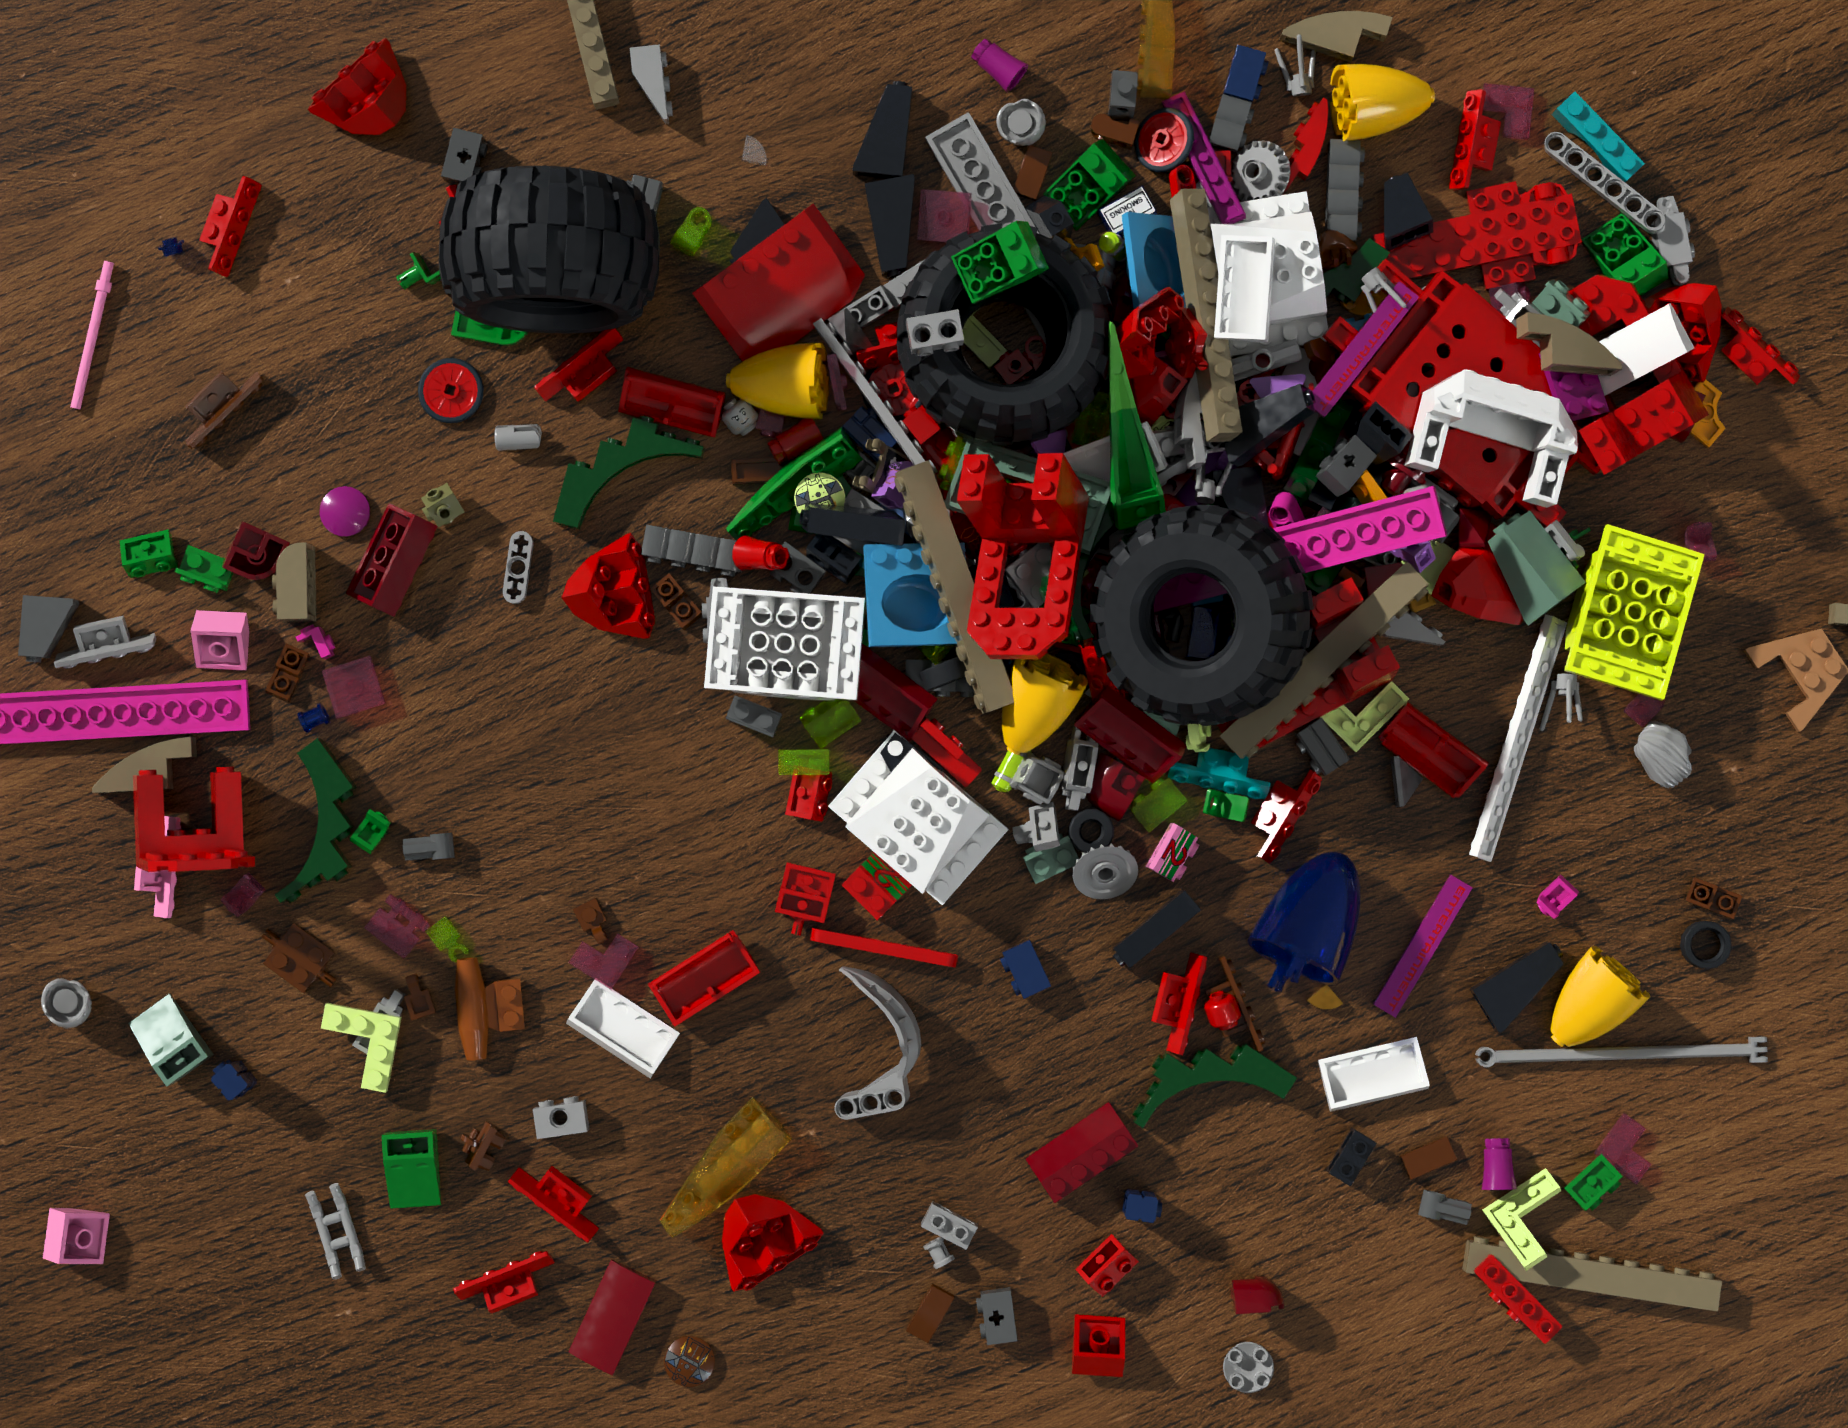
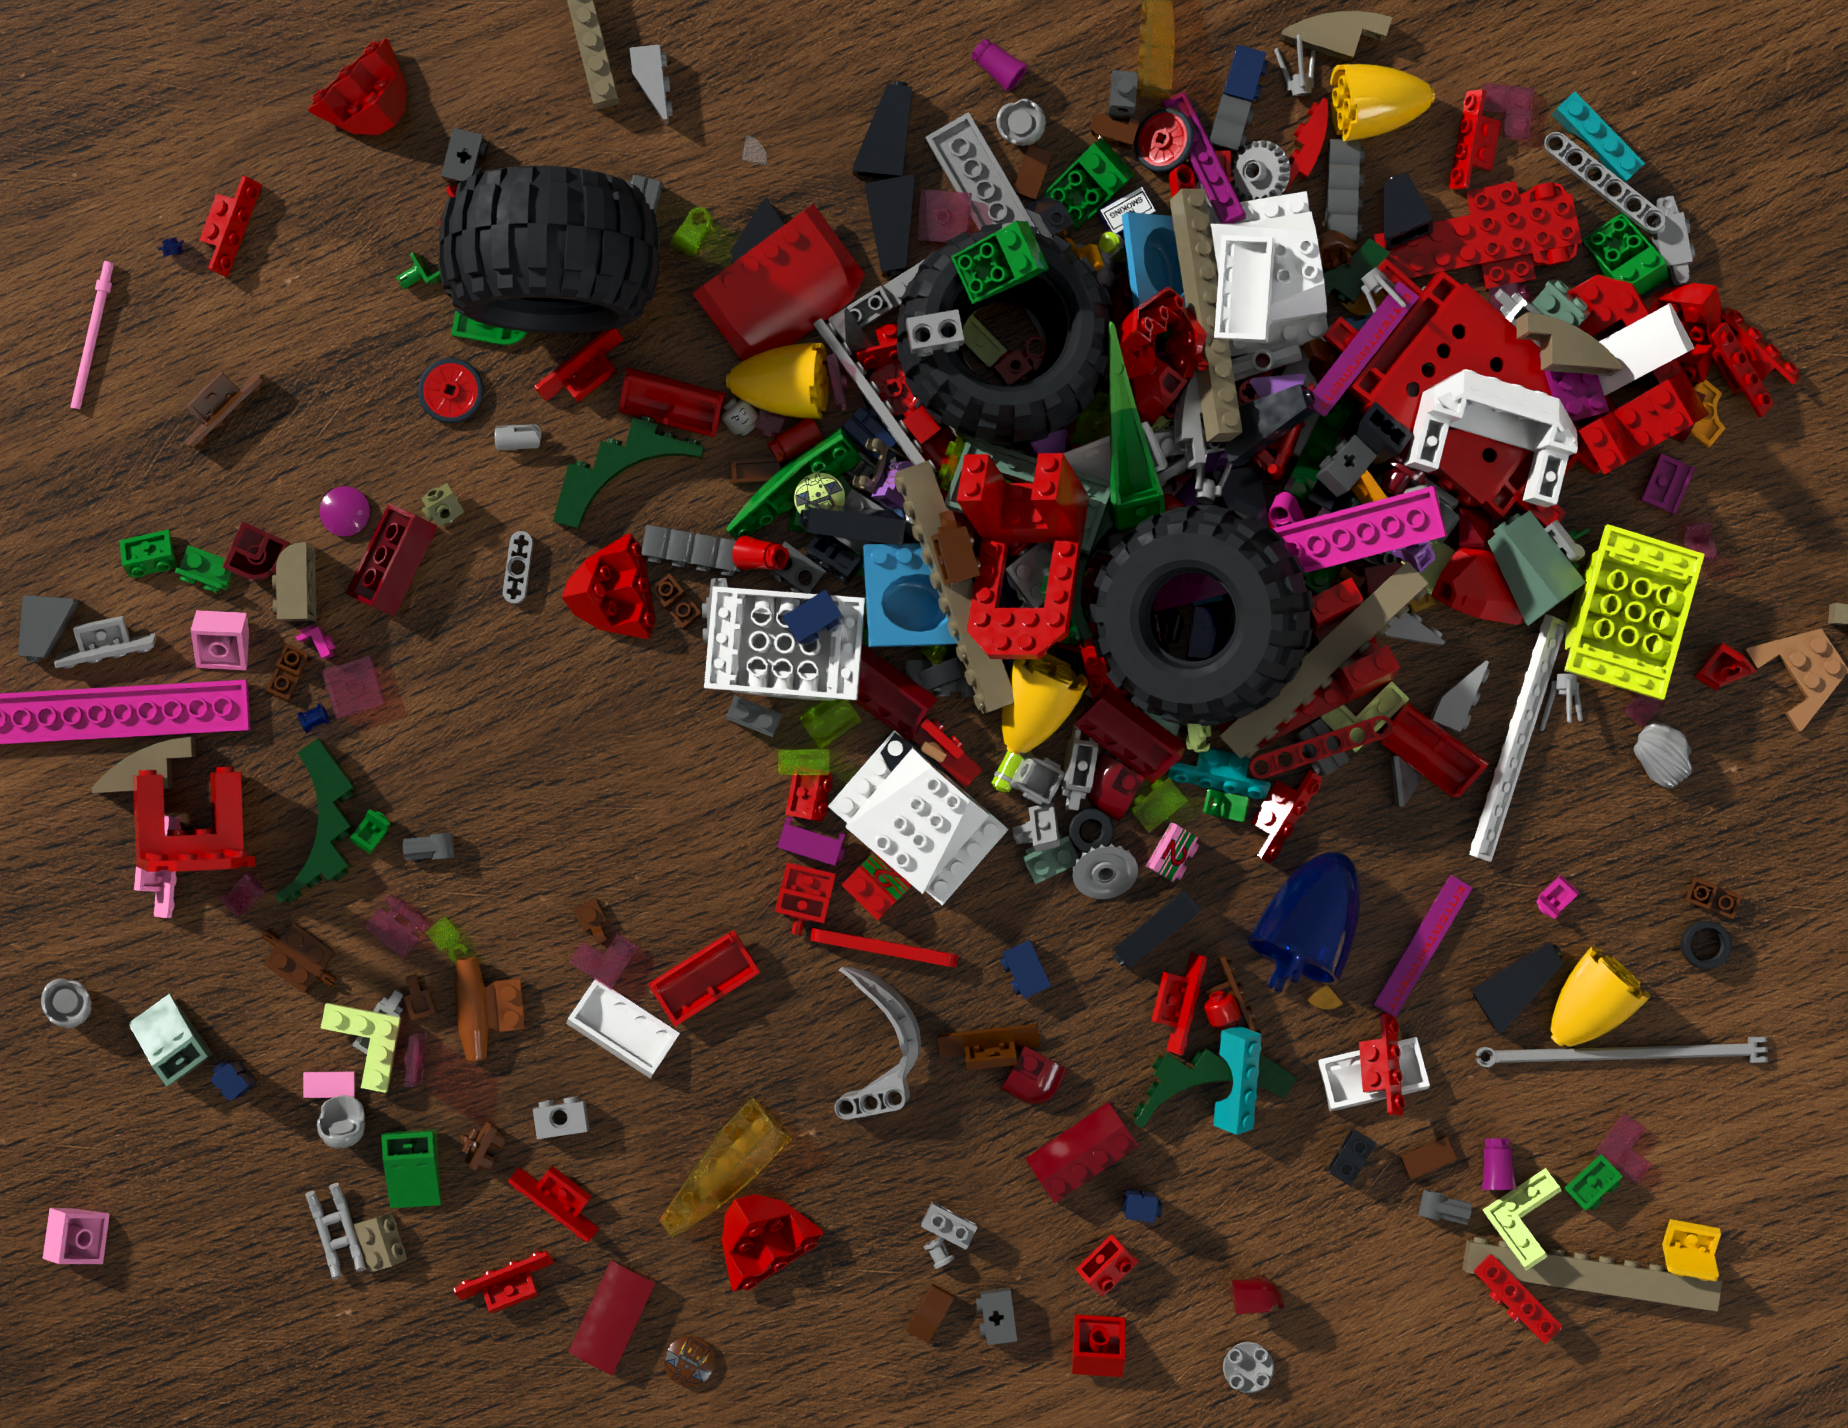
none -> bright pink tile [303,1071,356,1098]
none -> light grey piece [317,1095,365,1149]
none -> dark tan bracket [354,1212,407,1273]
none -> clear pink plate [404,1033,427,1087]
none -> magenta brick [777,816,846,866]
none -> dark blue brick [782,589,844,645]
none -> medium nougat tile [921,741,947,763]
none -> reddish brown hinge [931,510,981,586]
none -> reddish brown bracket [937,1024,1040,1071]
none -> dark red brick [1001,1046,1069,1105]
none -> teal arch [1213,1025,1261,1135]
none -> red beam [1249,715,1393,779]
none -> red bracket [1359,1013,1405,1117]
none -> light grey slope [1430,661,1490,733]
none -> magenta plate [1640,454,1695,515]
none -> yellow bracket [1662,1219,1721,1281]
none -> red slope [1695,643,1757,690]
none -> red bracket [1710,322,1774,417]

